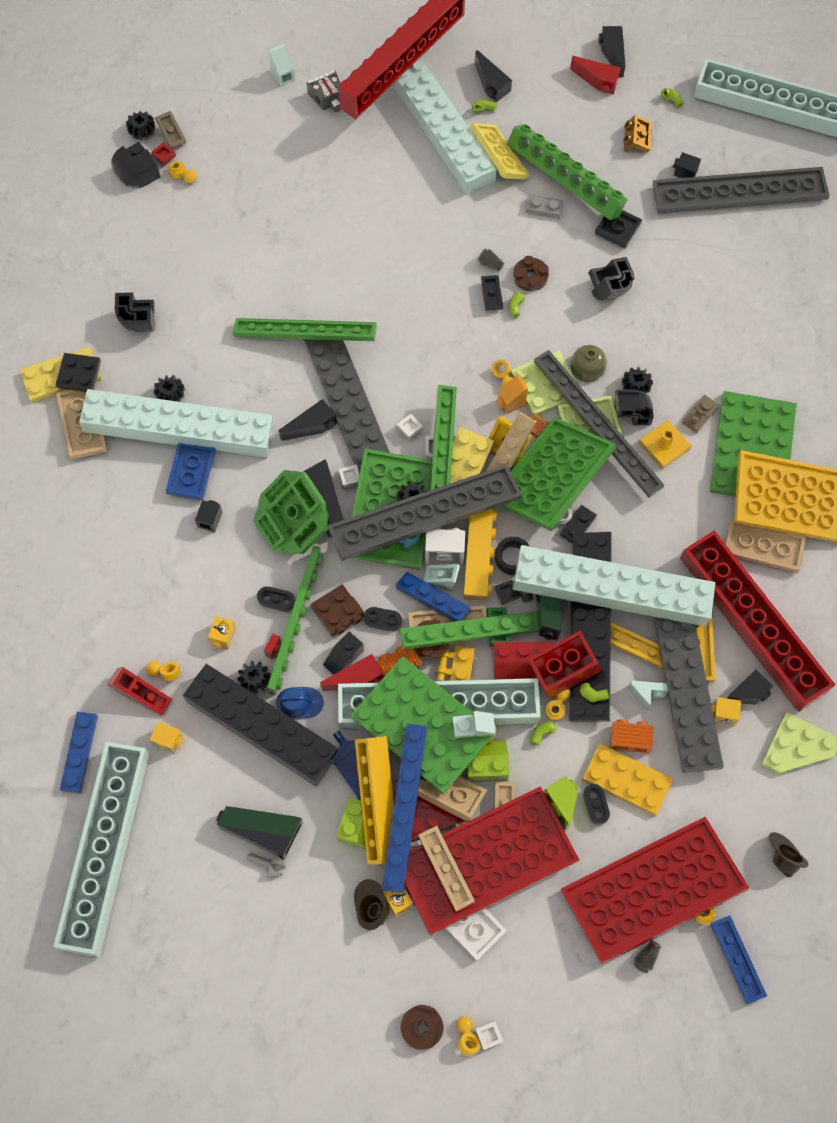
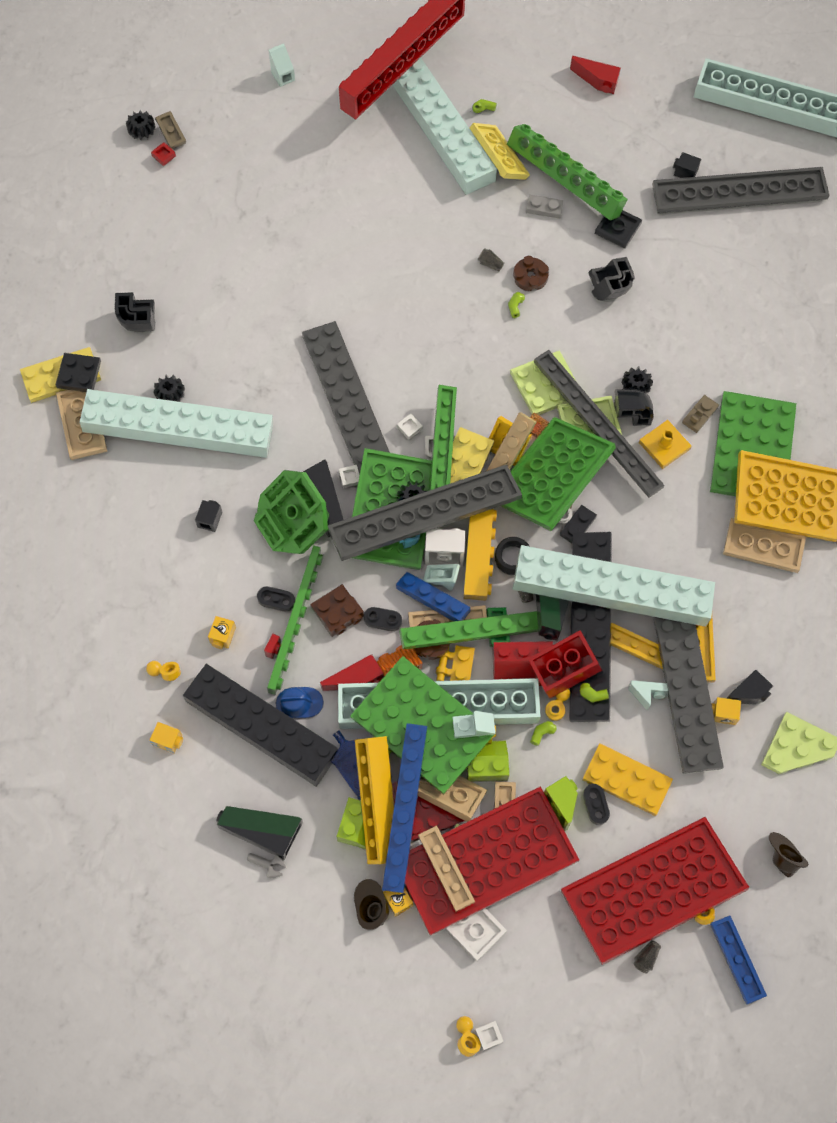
light aqua brick [53,742,149,958] -> none
blue plate [60,711,98,794] -> none
red slope [107,667,172,716] -> none
black brick [111,142,161,188] -> none
blue plate [166,443,216,500] -> none
yellow plate [168,161,197,183] -> none
bright green plate [232,318,377,341] -> none
black gear [237,660,271,695] -> none
black slope [278,399,337,441] -> none
torso [306,70,341,112] -> none
black slope [323,631,364,675] -> none
reddish brown plate [401,1005,444,1050] -> none
black slope [475,50,512,102] -> none
black plate [481,275,503,311] -> none
yellow plate [491,359,513,387] -> none
black plate [494,579,520,605] -> none
light orange slope [496,374,528,414] -> none
olive cylinder [570,345,607,382] -> none
black slope [598,26,626,77] -> none
orange brick [610,719,653,754] -> none
pearl gold bracket [623,115,652,153] -> none
lime arm [661,88,684,108] -> none
red brick [680,530,836,712] -> none

